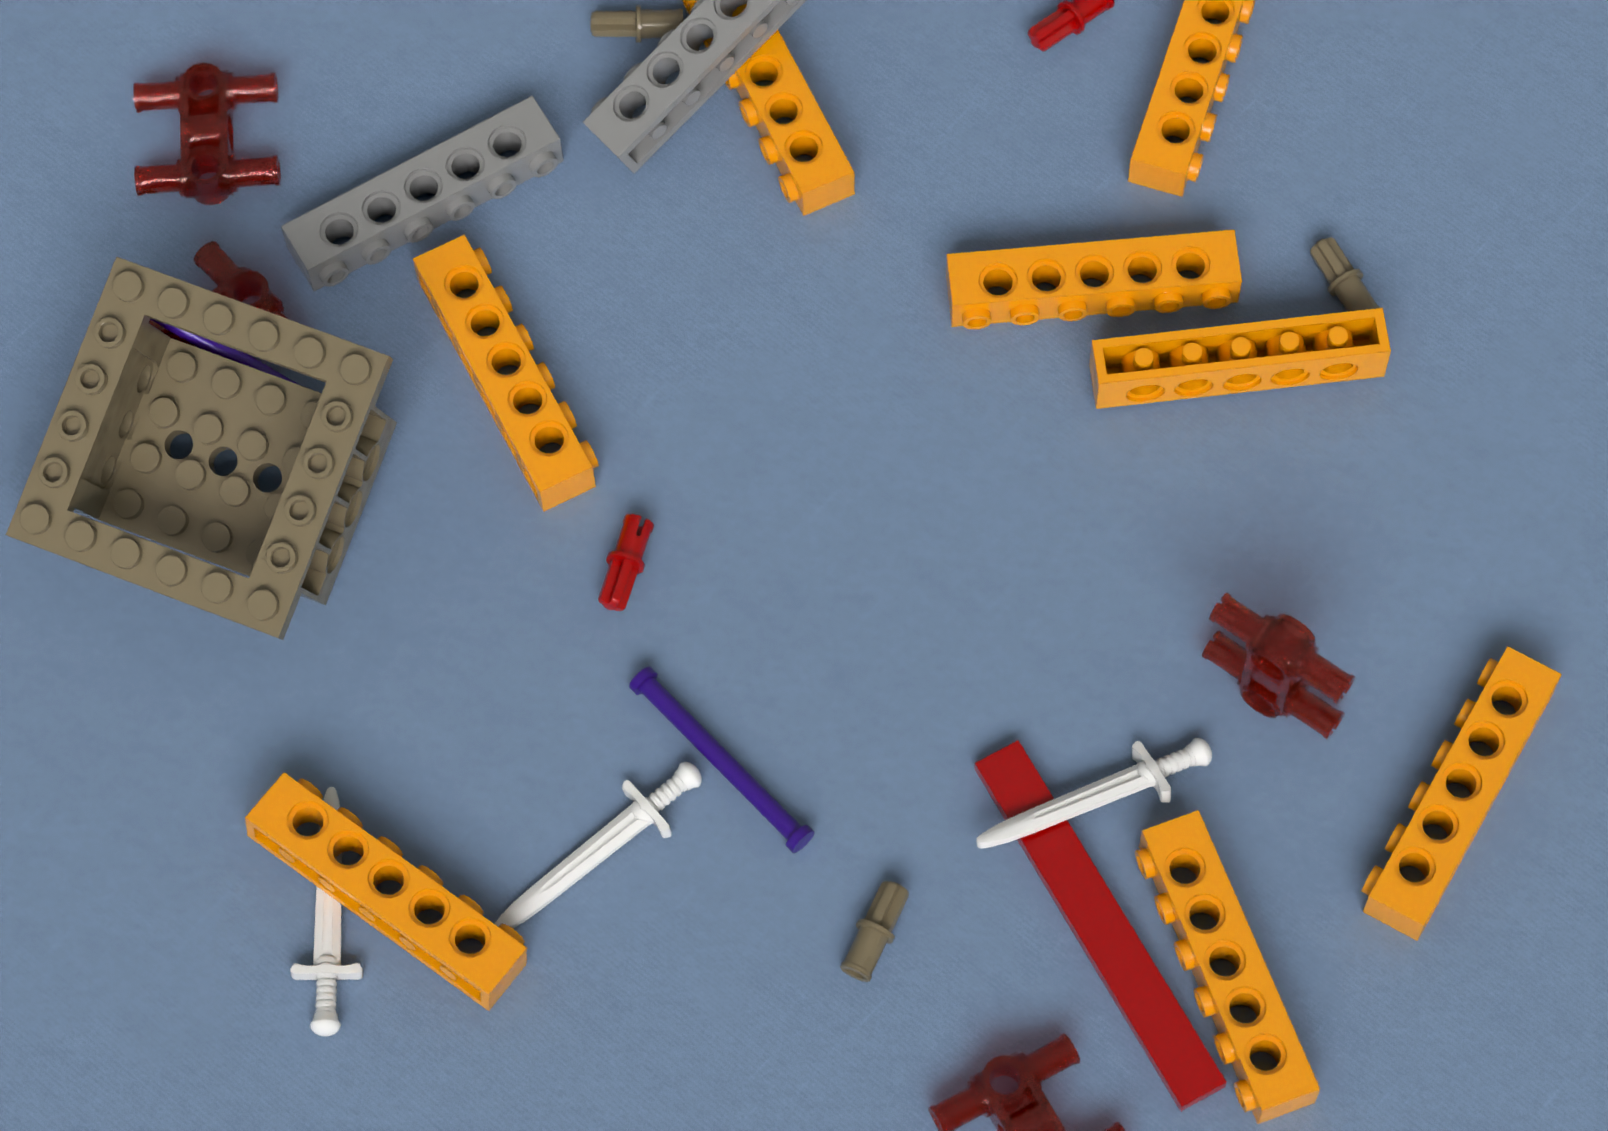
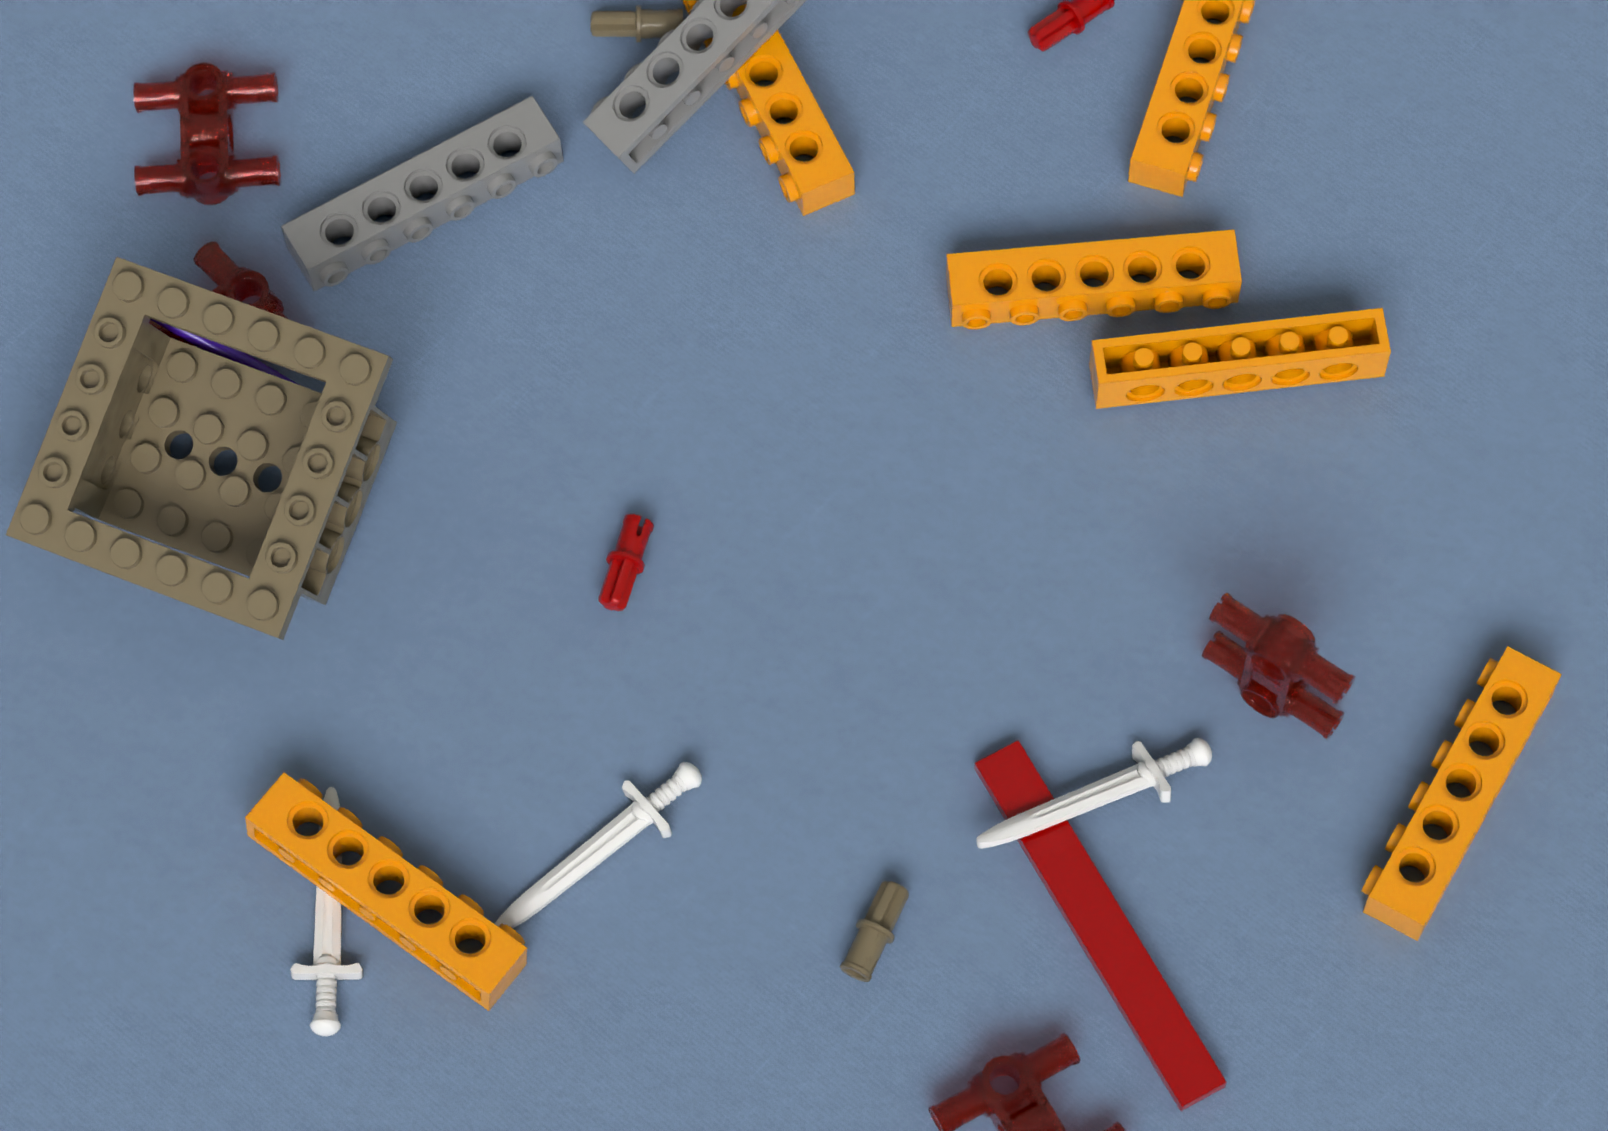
light orange brick [413,235,599,512] -> none
dark purple bar [629,666,815,853] -> none
light orange brick [1135,810,1320,1124] -> none
dark tan axle [1310,237,1380,312] -> none

